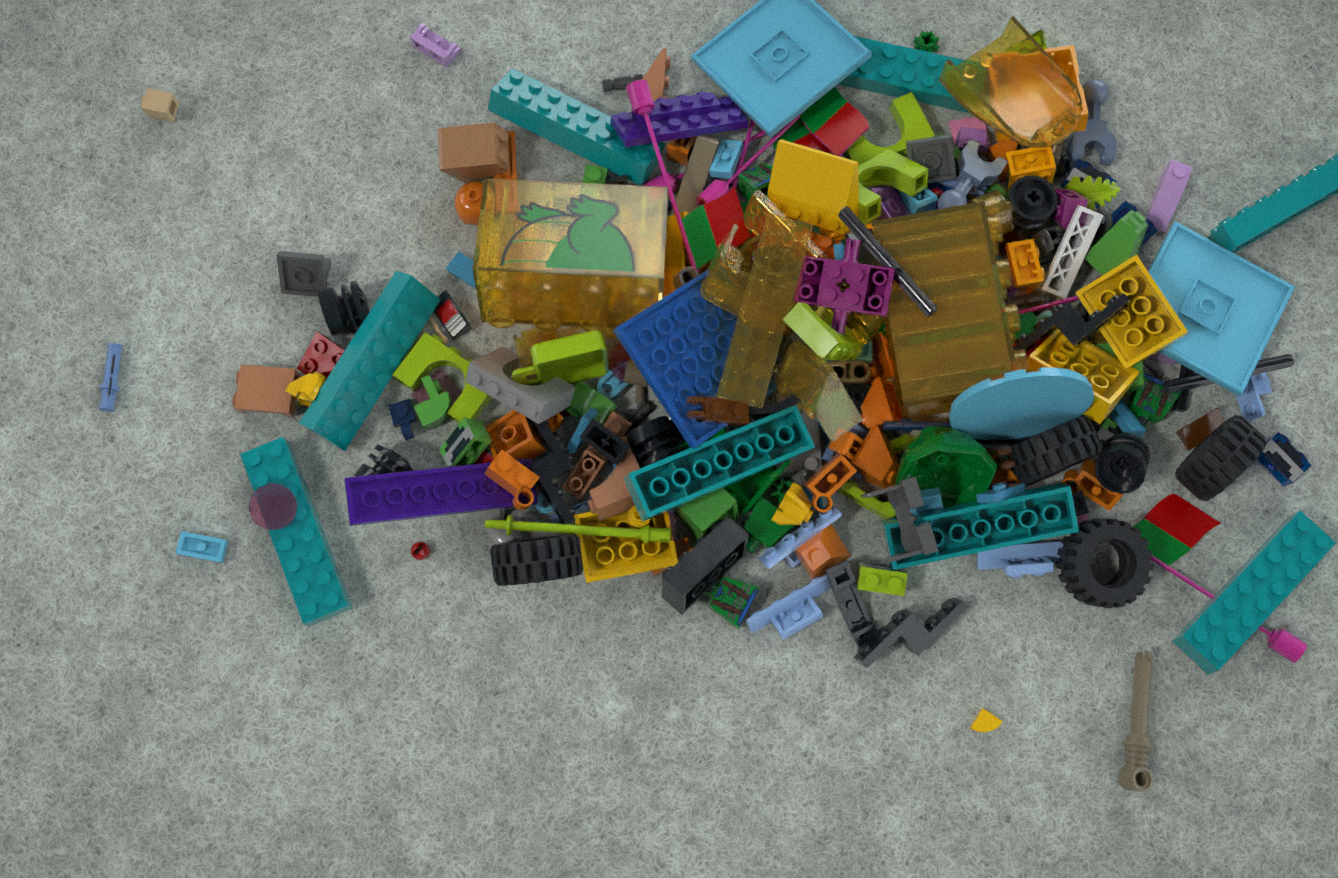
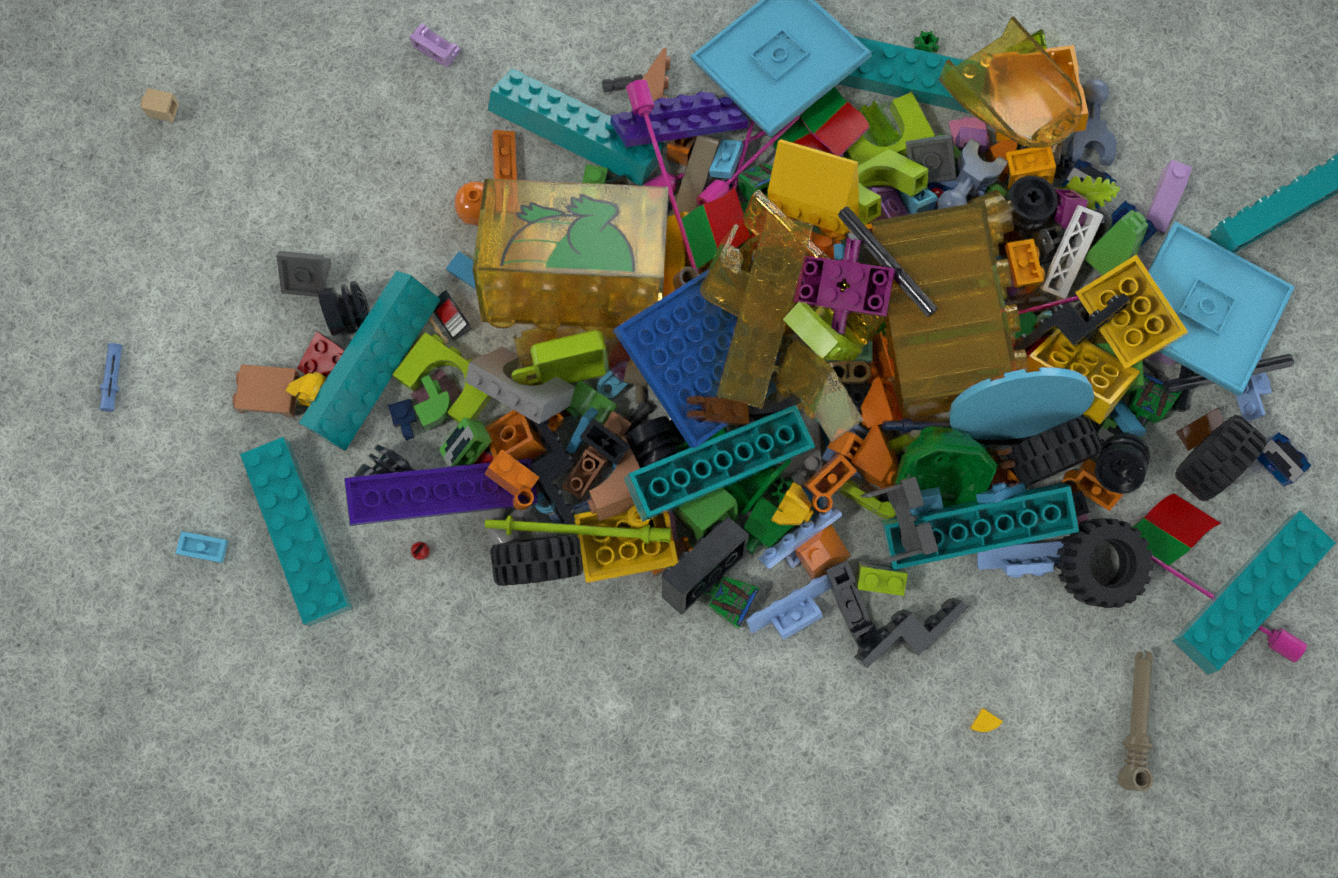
tile [248,483,297,531] -> none
medium nougat slope [438,122,509,183] -> none
none -> clear neon green hinge [859,100,900,147]

